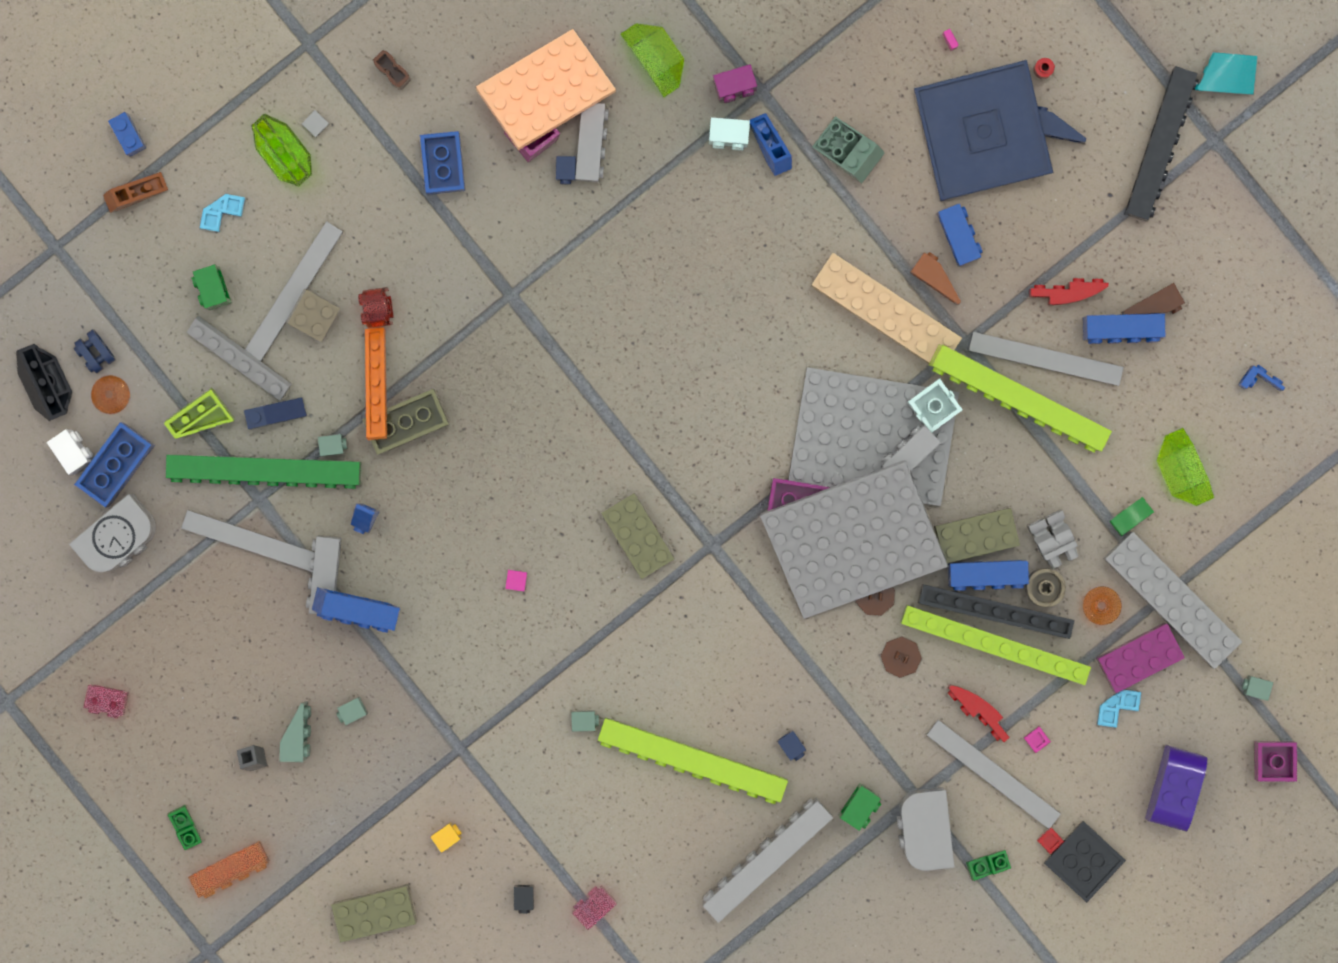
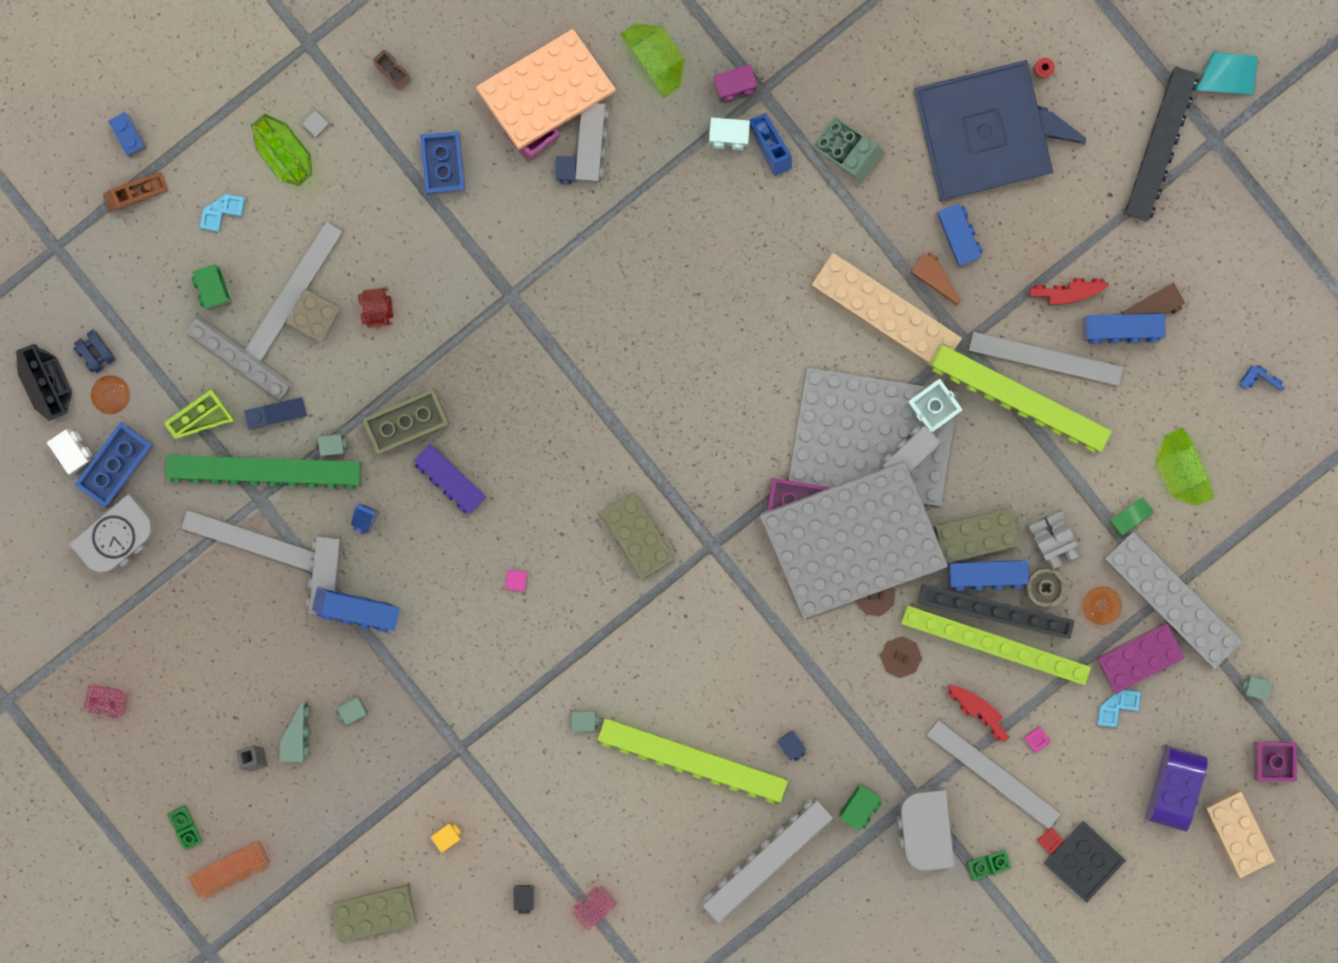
orange plate [365,327,387,440] -> none
dark pink tile [942,29,959,51] -> none
none -> dark purple brick [414,444,486,514]
none -> tan brick [1203,790,1275,878]

